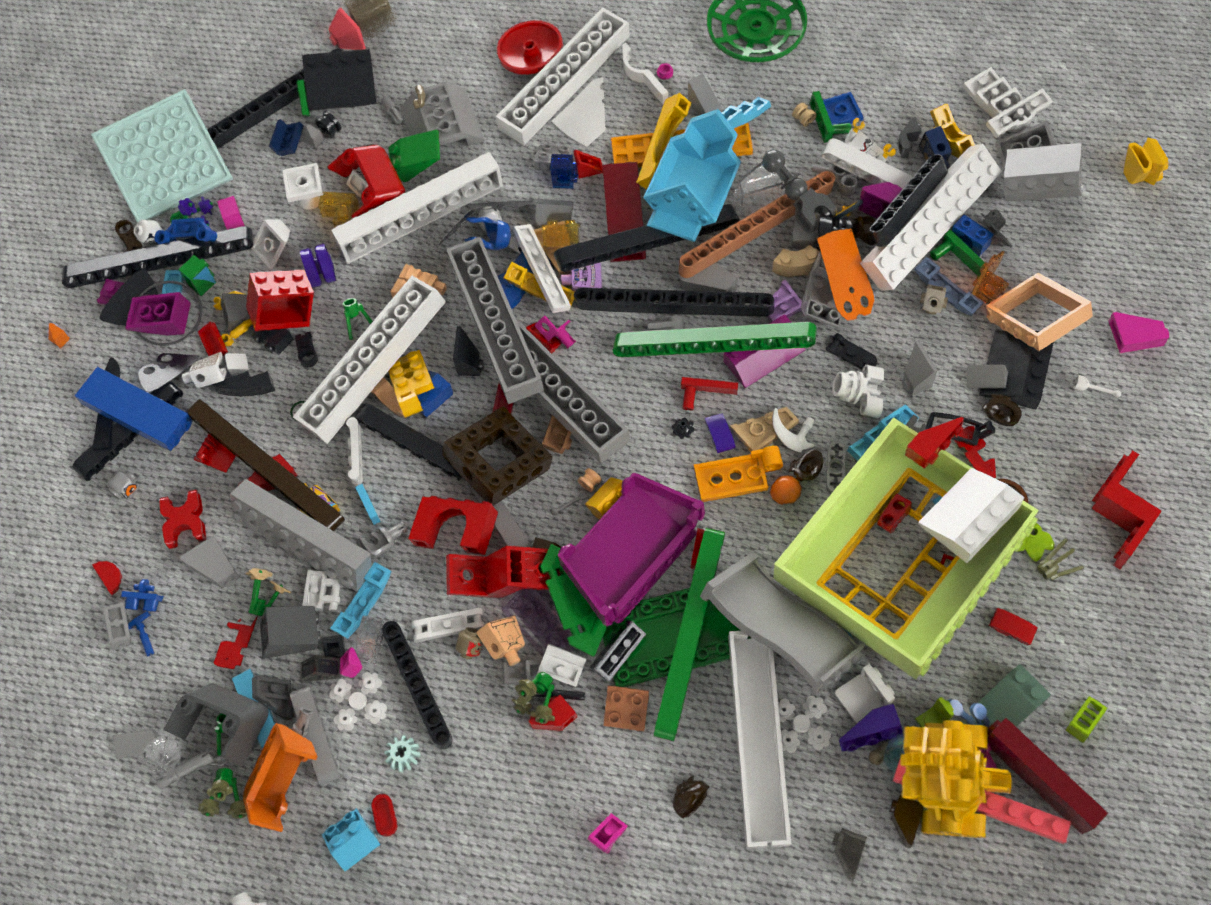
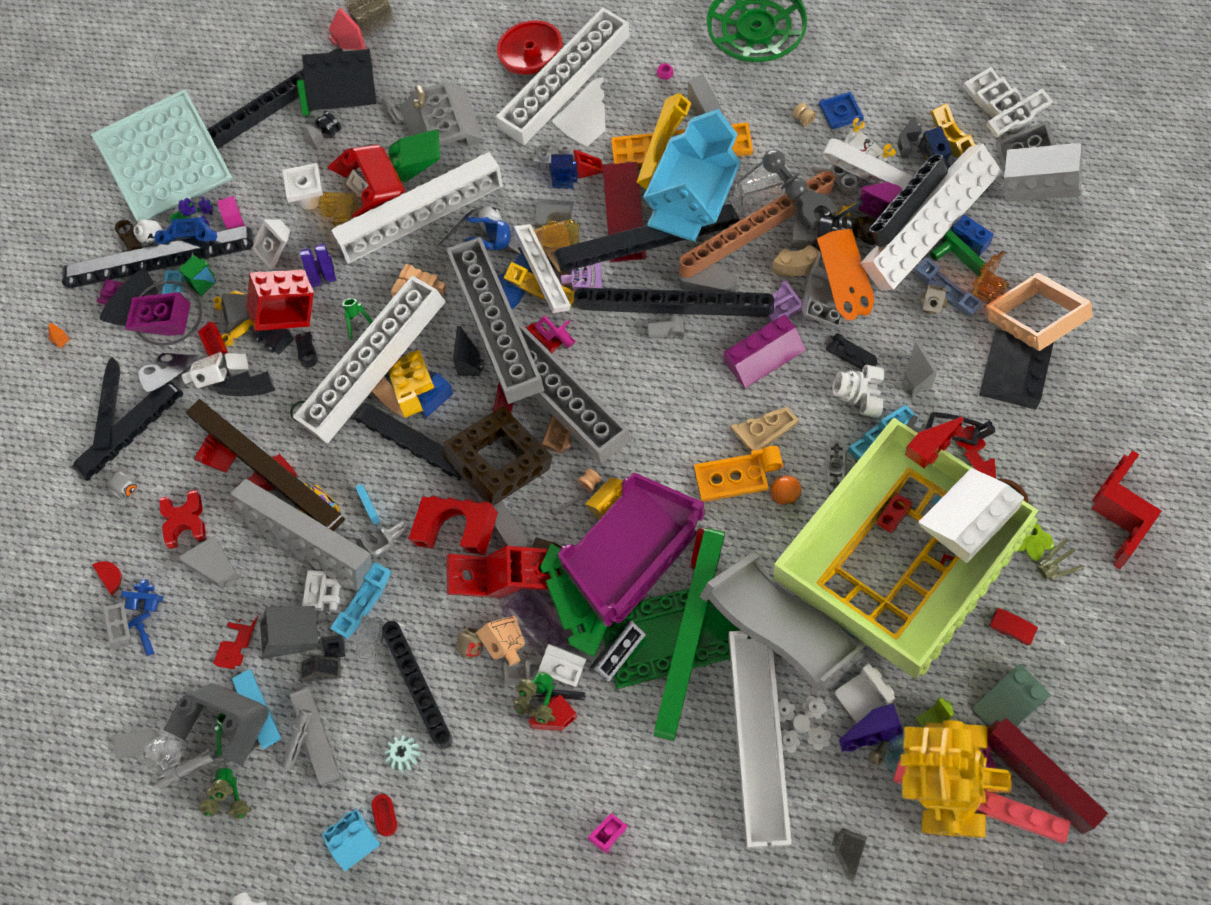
blue brick [75,367,193,451] -> none
orange windscreen [243,723,318,832] -> none
plant [246,568,291,616] -> none
dark grey wing [252,676,293,720] -> none
dark blue bracket [269,119,304,156] -> none
white plant [329,672,387,731] -> none
dark pink slope [340,647,362,678] -> none
white plate [346,417,363,486] -> none
white plate [411,608,485,643] -> none
black piece [467,201,534,210] -> none
nougat hinge [603,685,649,731] -> none
beam [613,322,817,357] -> none
white piece [622,43,668,105] -> none
black plant [671,417,695,439] -> none
dark brown hat [673,776,710,818] -> none
red piece [681,377,738,411] -> none
dark purple slope [705,413,736,453] -> none
medium azure slope [722,97,771,129] -> none
white piece [772,408,814,453] -> none
dark brown hat [788,449,824,482] -> none
green piece [809,91,851,143] -> none
dark brown slope [889,795,924,849] -> none
medium blue piece [948,699,990,727] -> none
light grey slope [967,365,1008,388] -> none
dark grey hinge [981,209,1013,247] -> none
dark brown hat [982,394,1022,426] -> none
lime slope [1065,696,1108,743] -> none
white hinge [1073,375,1121,398] -> none
dark pink slope [1108,312,1169,353] -> none
yellow piece [1123,138,1169,185] -> none

